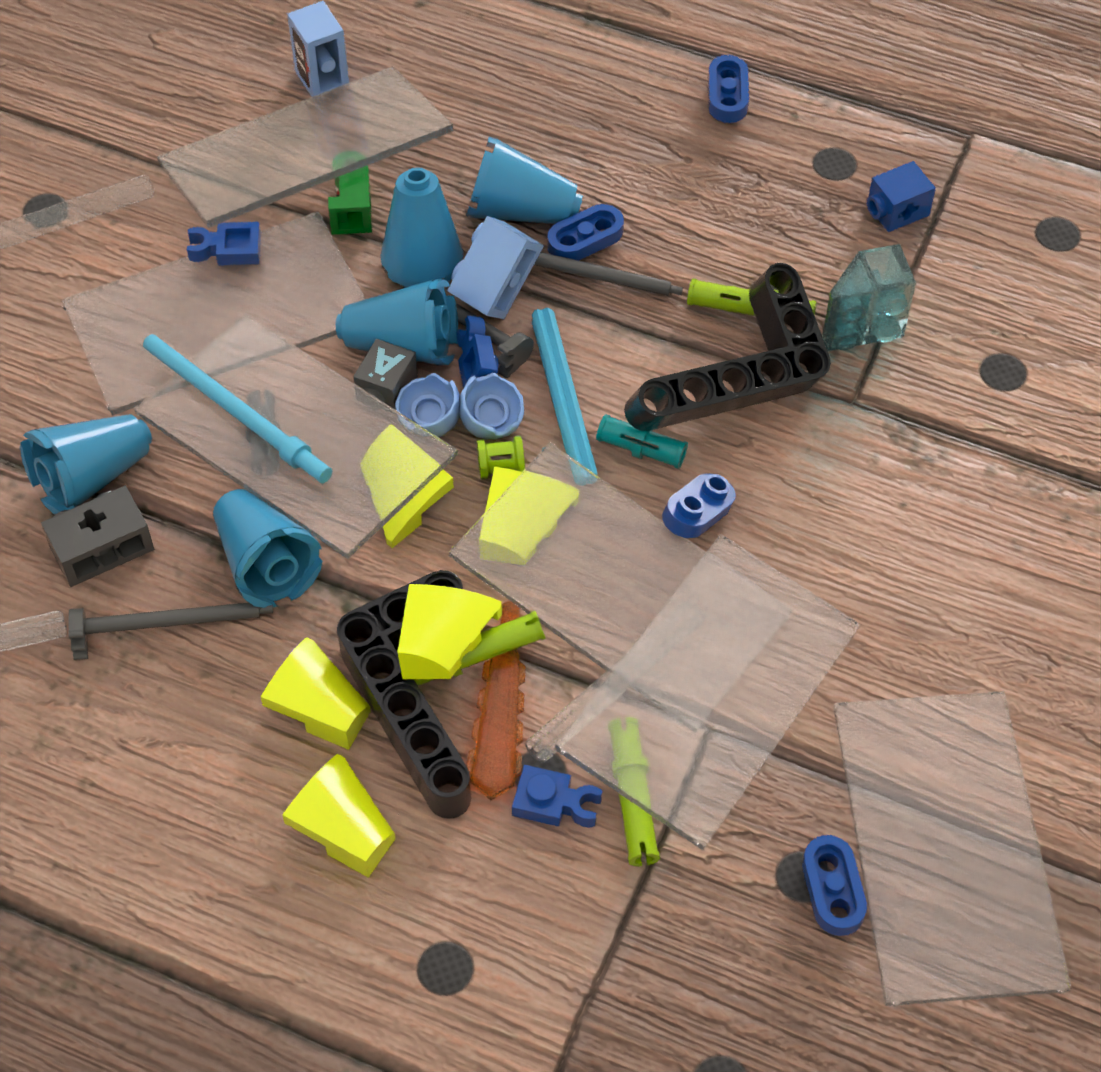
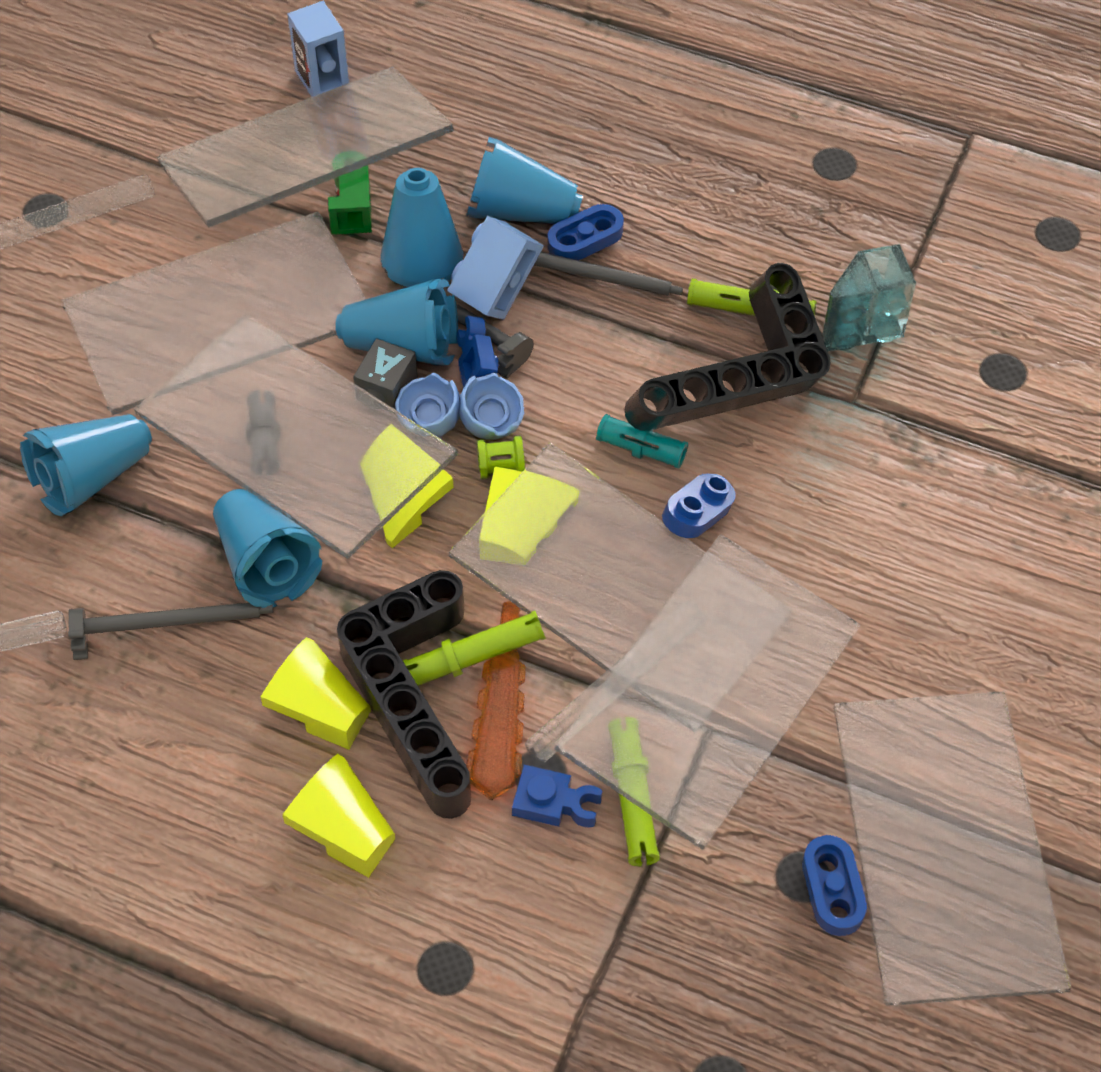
dark grey brick [41,485,155,587] -> none
medium azure bar [143,334,333,483] -> none
blue plate [187,222,261,265] -> none
neon yellow slope [397,584,502,679] -> none
medium azure axle [532,308,598,488] -> none
blue plate [708,55,749,123] -> none
blue brick [867,161,936,233] -> none

